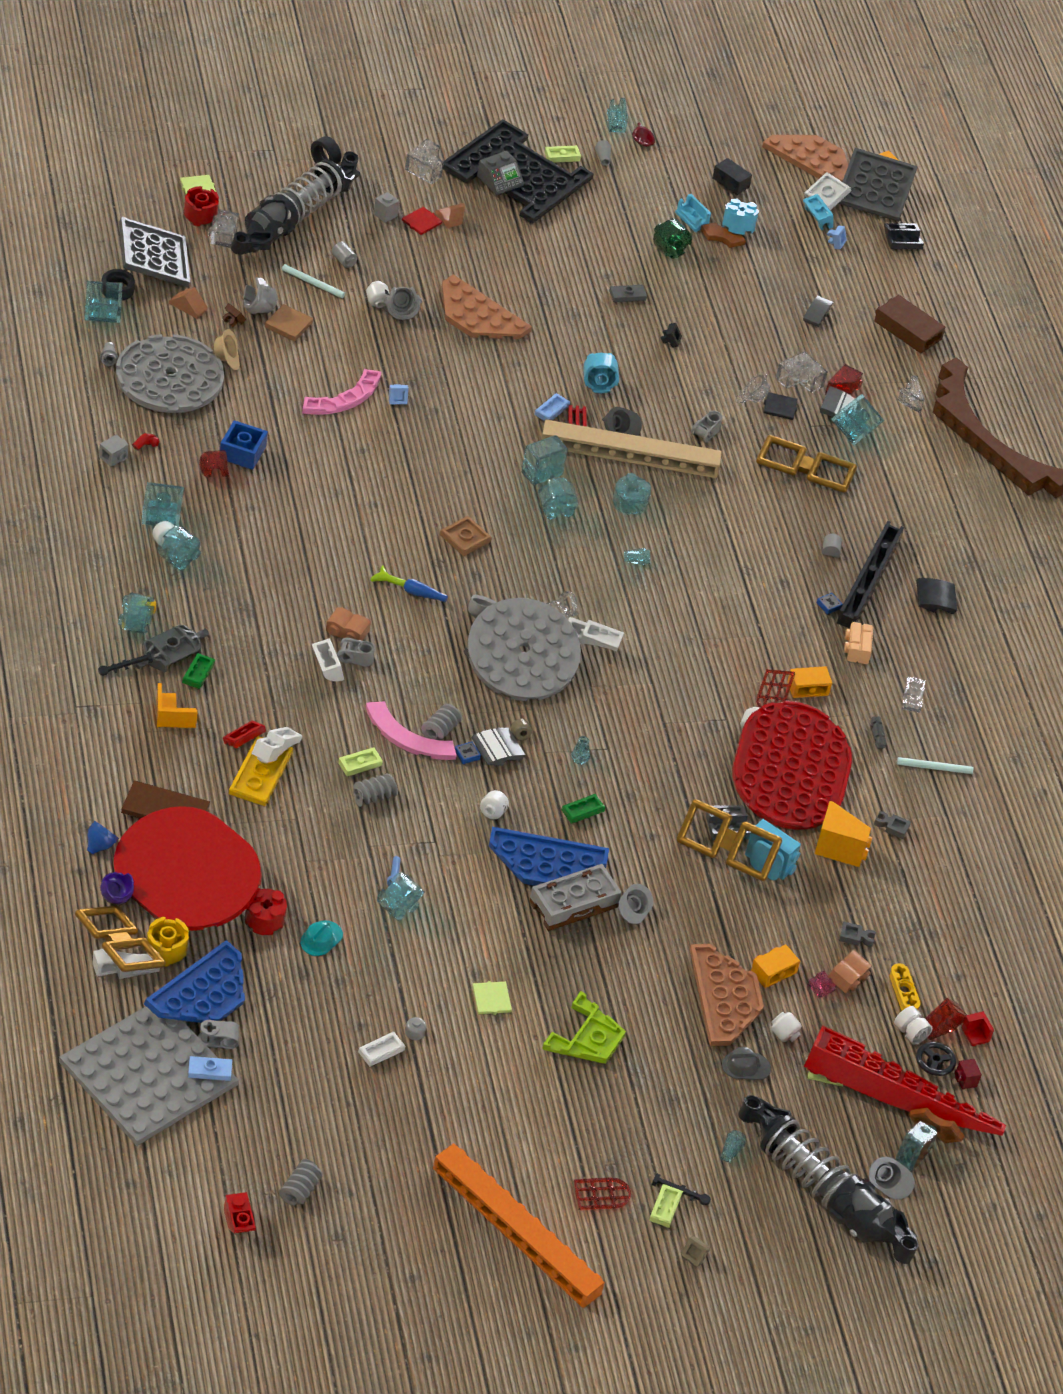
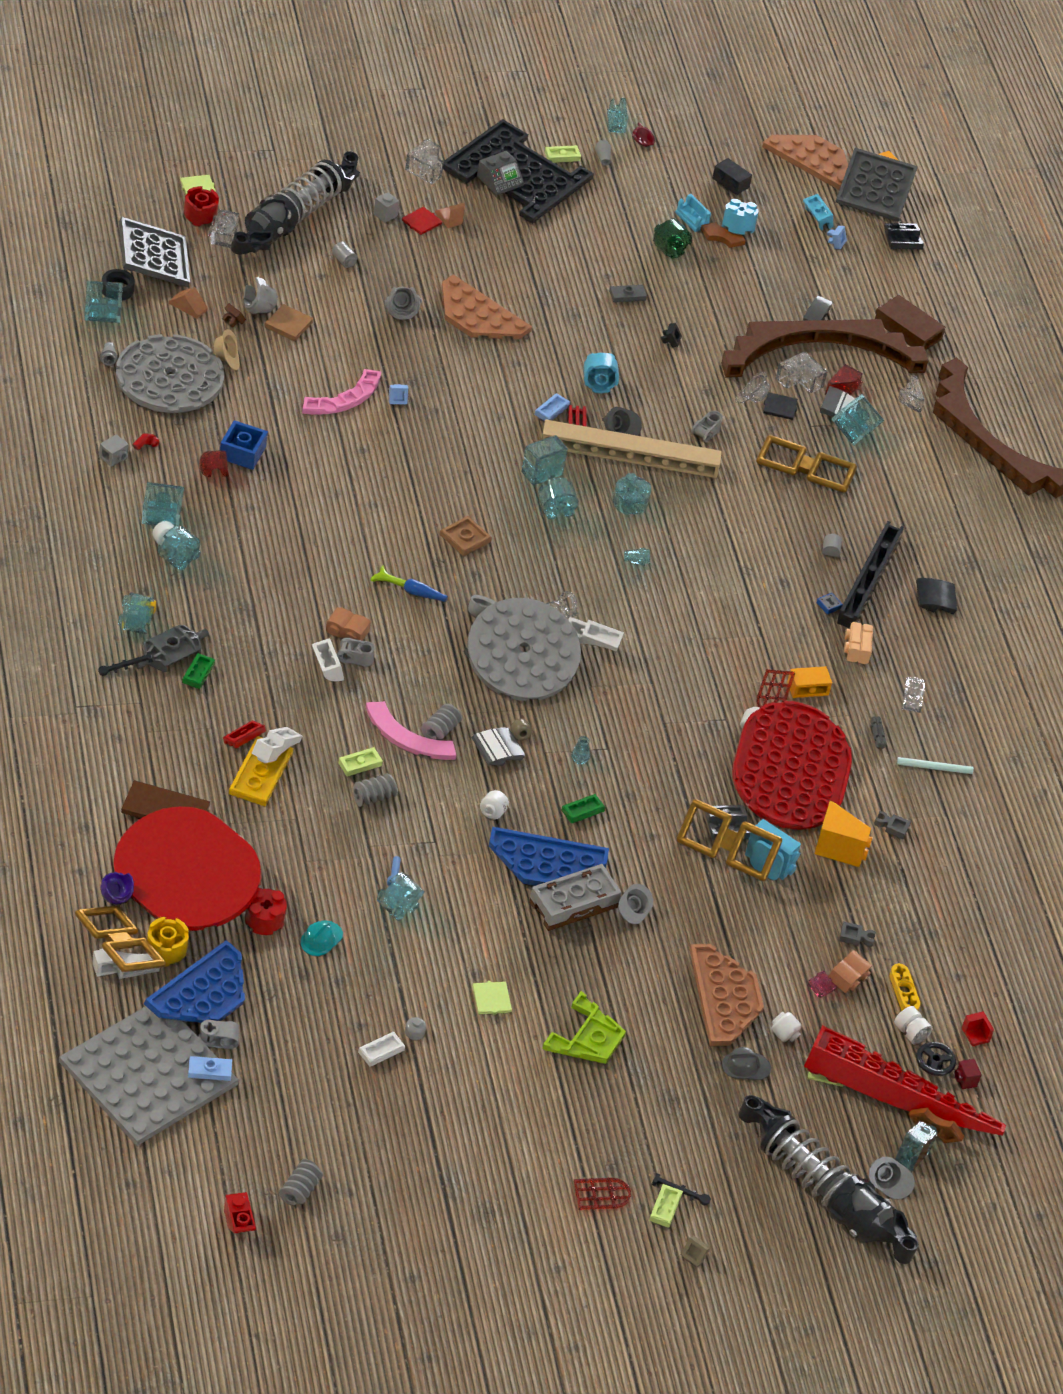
blue helmet [87,821,119,854] -> none
light orange panel [156,683,198,728] -> none
light aqua bar [282,264,345,298] -> none
black tyre [311,136,342,164] -> none
white head [366,281,390,308] -> none
orange brick [433,1143,605,1309] -> none
tile [455,741,481,764] -> none
clear light blue cone [720,1130,746,1163] -> none
light orange brick [751,944,800,988] -> none
white tile [804,172,851,210] -> none
clear red slope [925,998,967,1040] -> none
none -> reddish brown arch [721,319,929,378]

